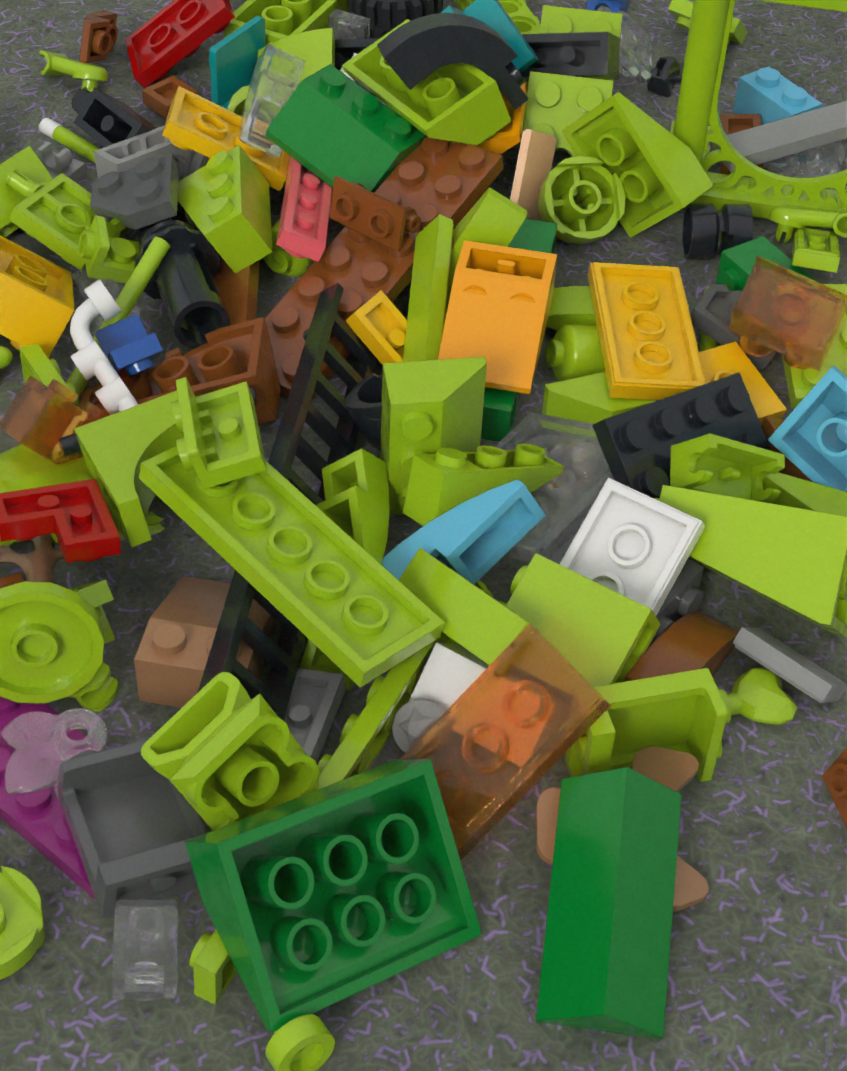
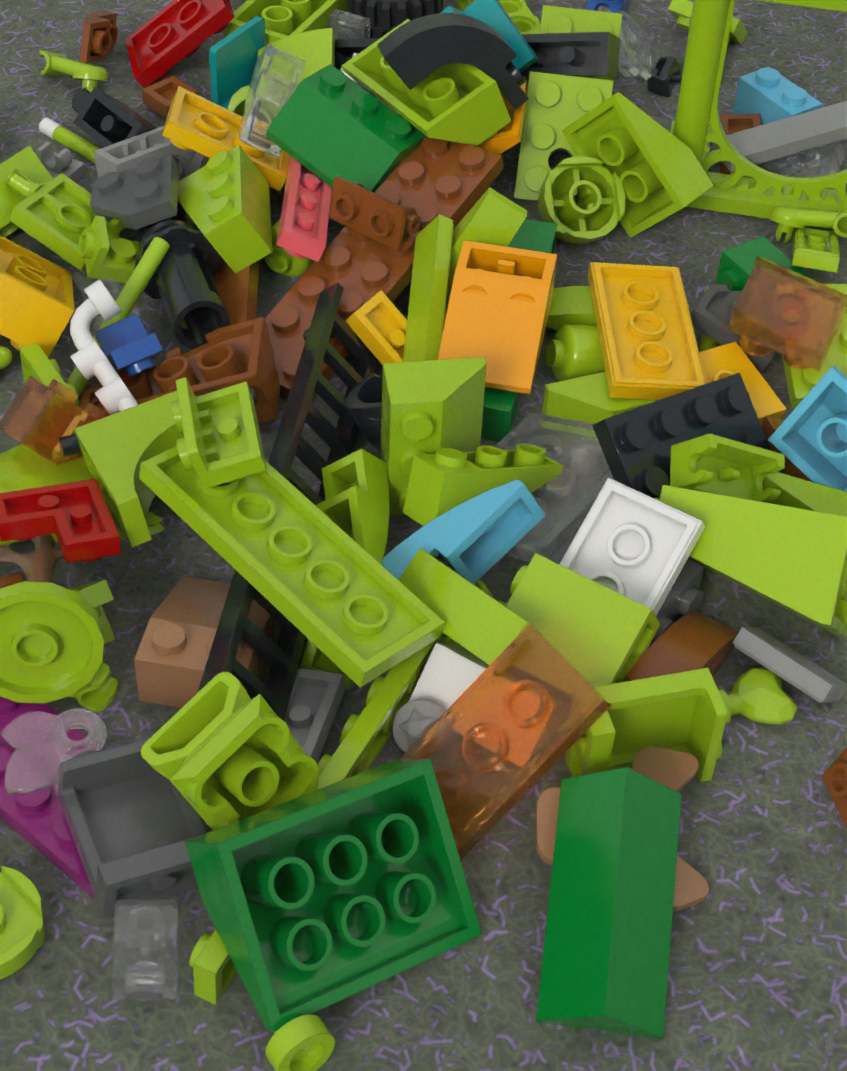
light nougat slope [510,129,557,220] -> none
black wheel [682,203,753,260] -> none

